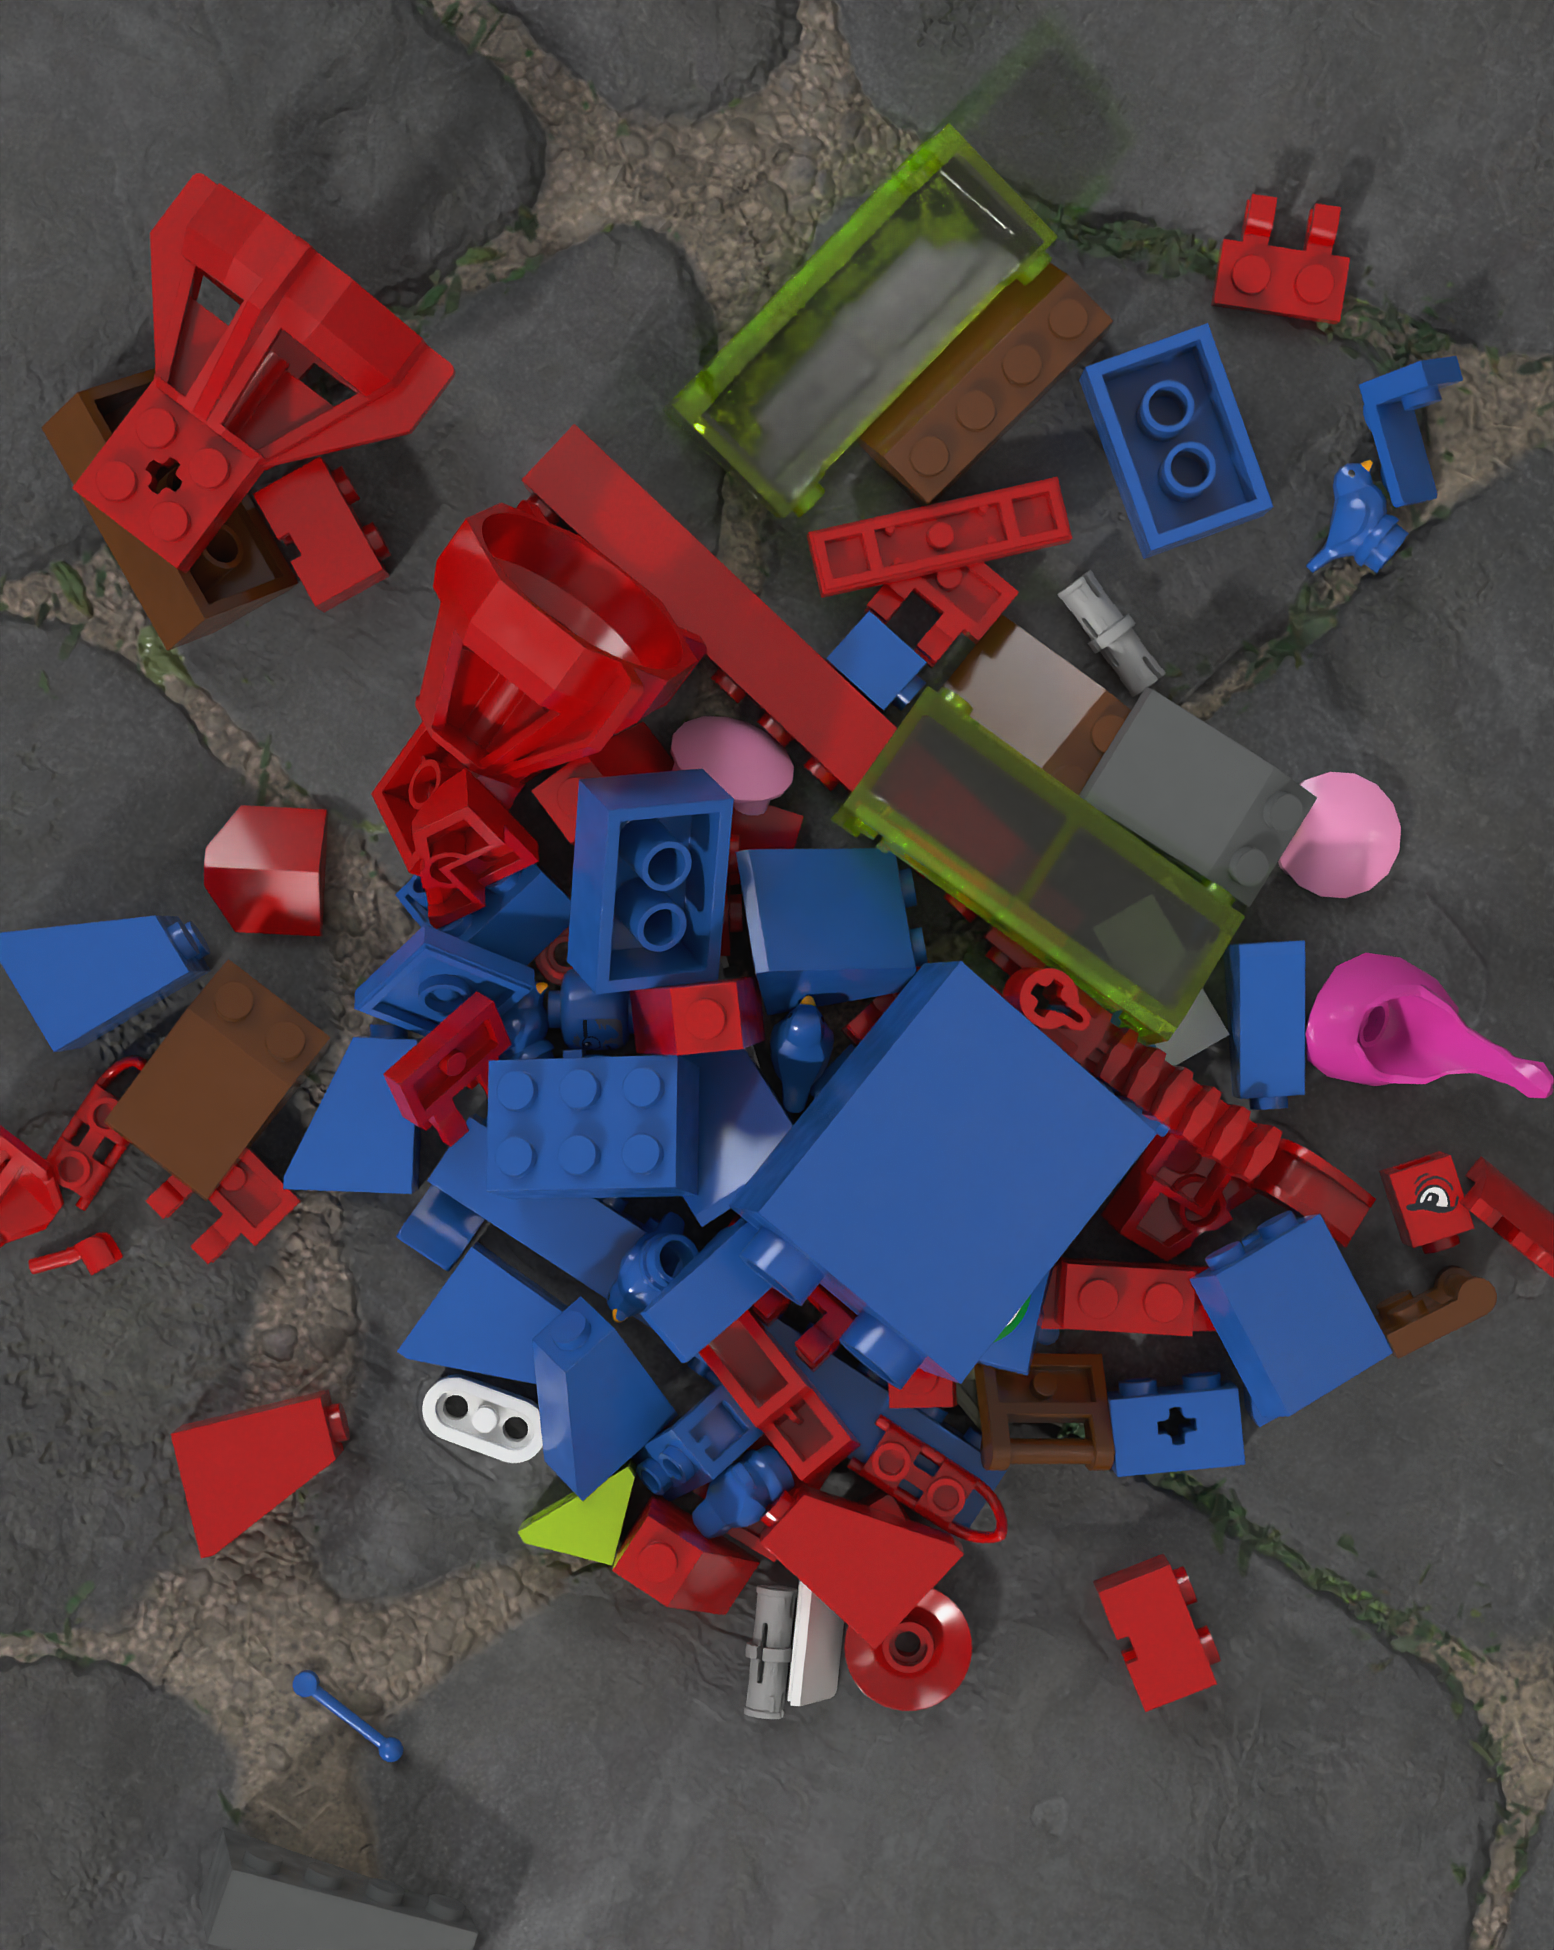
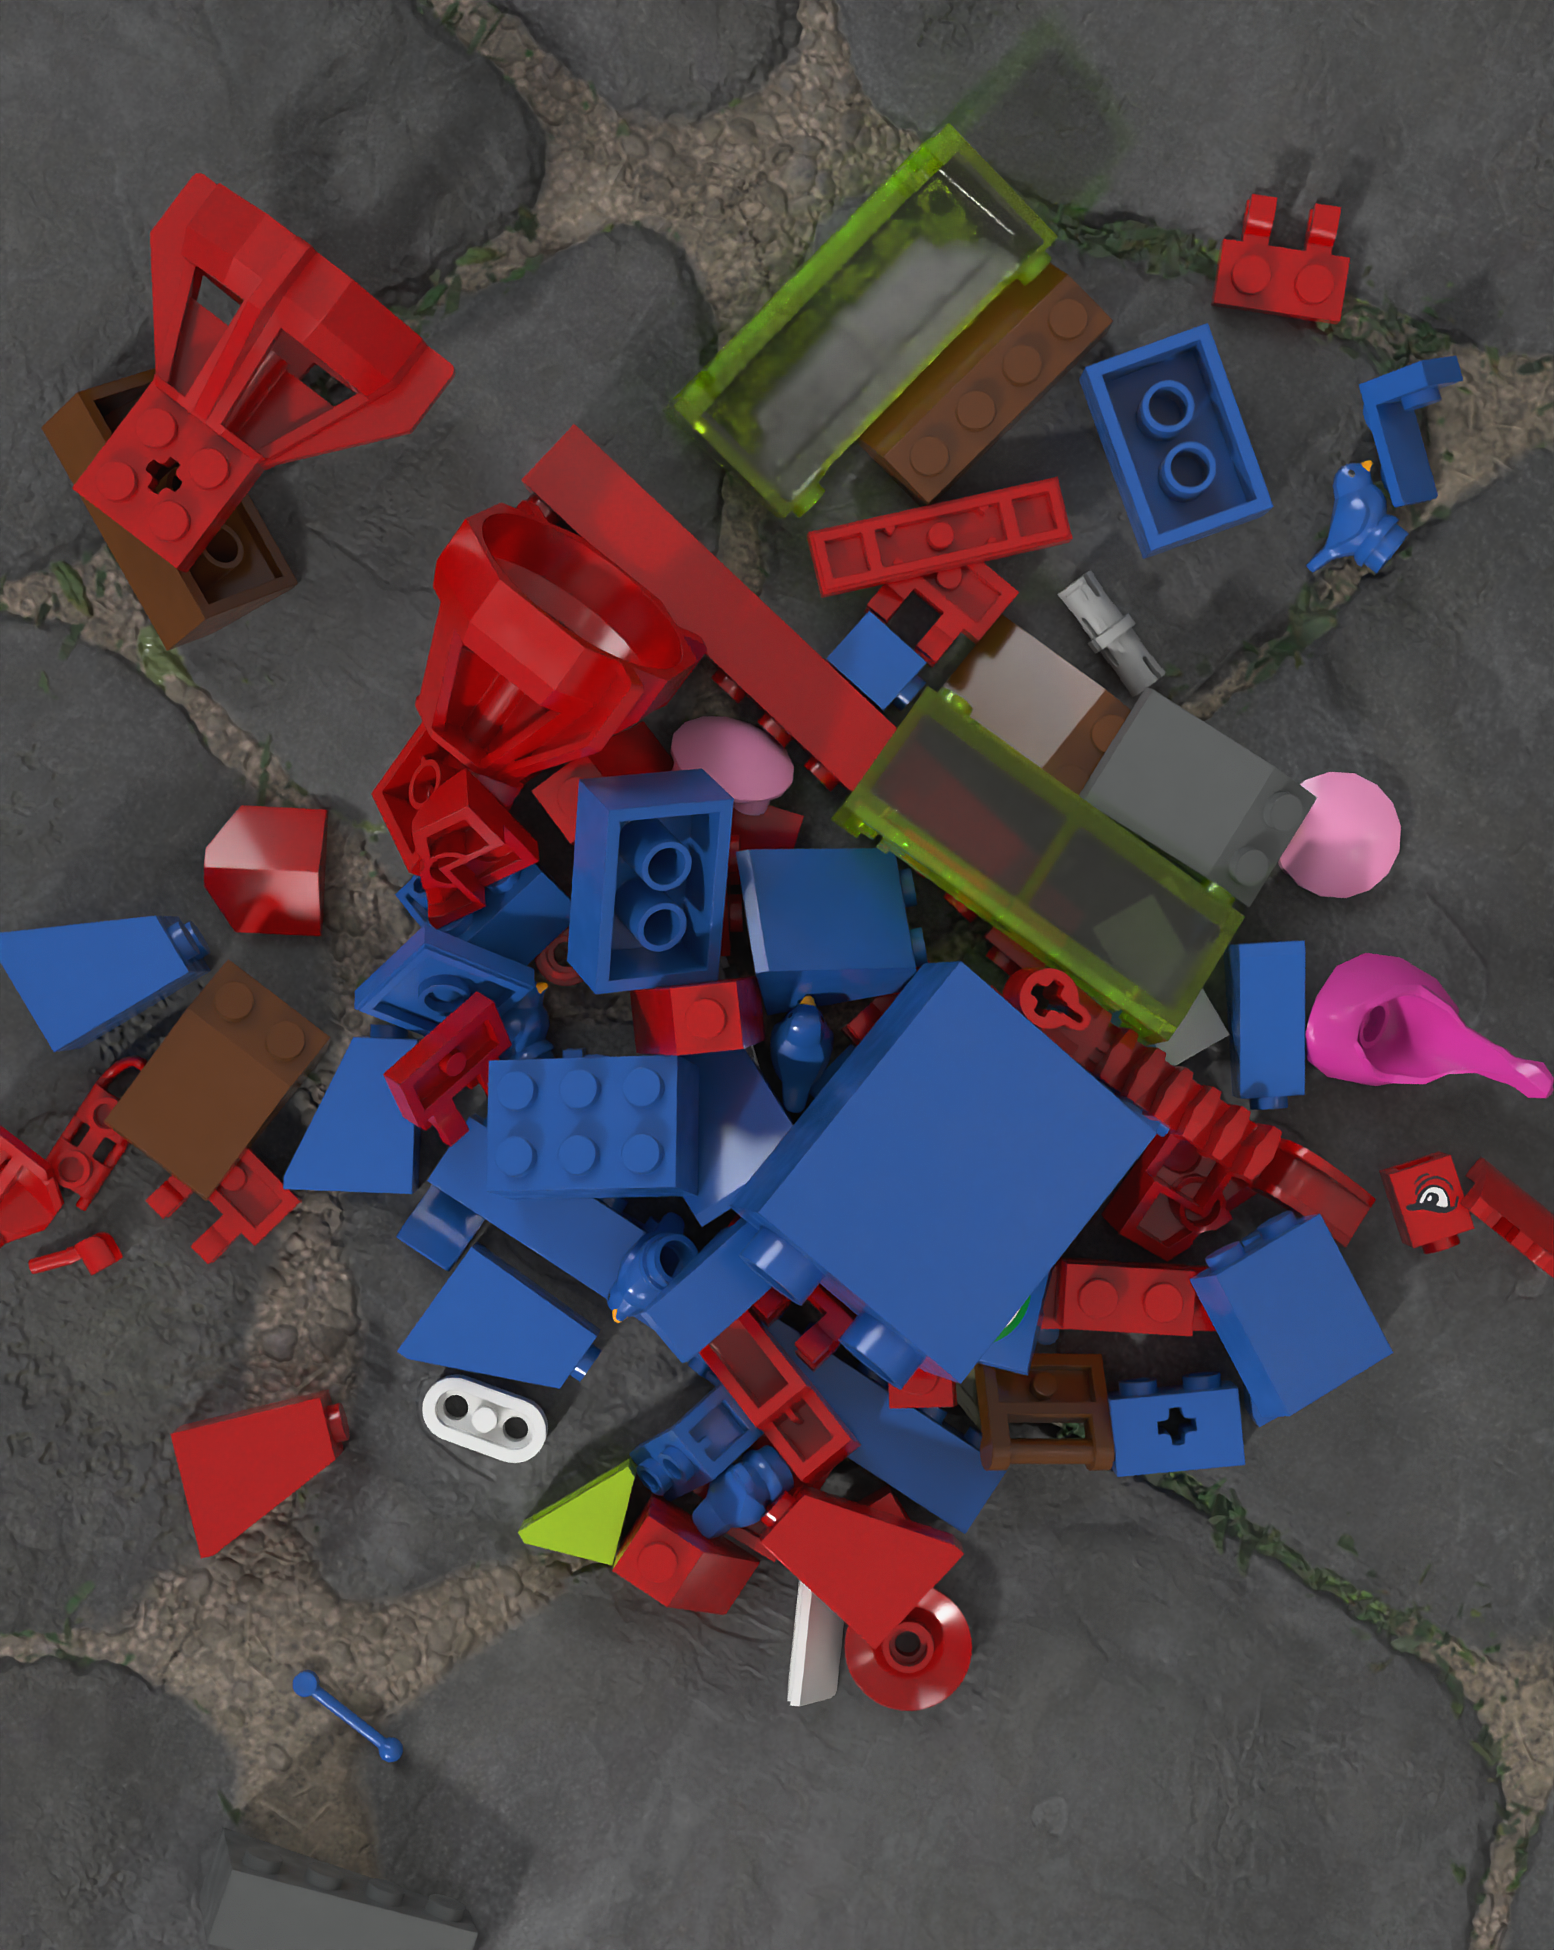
red brick [253,457,392,613] -> none
blue slope [532,1296,678,1501] -> none
blue head [548,969,634,1050] -> none
light grey pin [744,1584,798,1719] -> none
red piece [847,1414,1008,1543] -> none
red brick [1093,1553,1221,1712] -> none
reddish brown plate [1375,1265,1497,1359] -> none

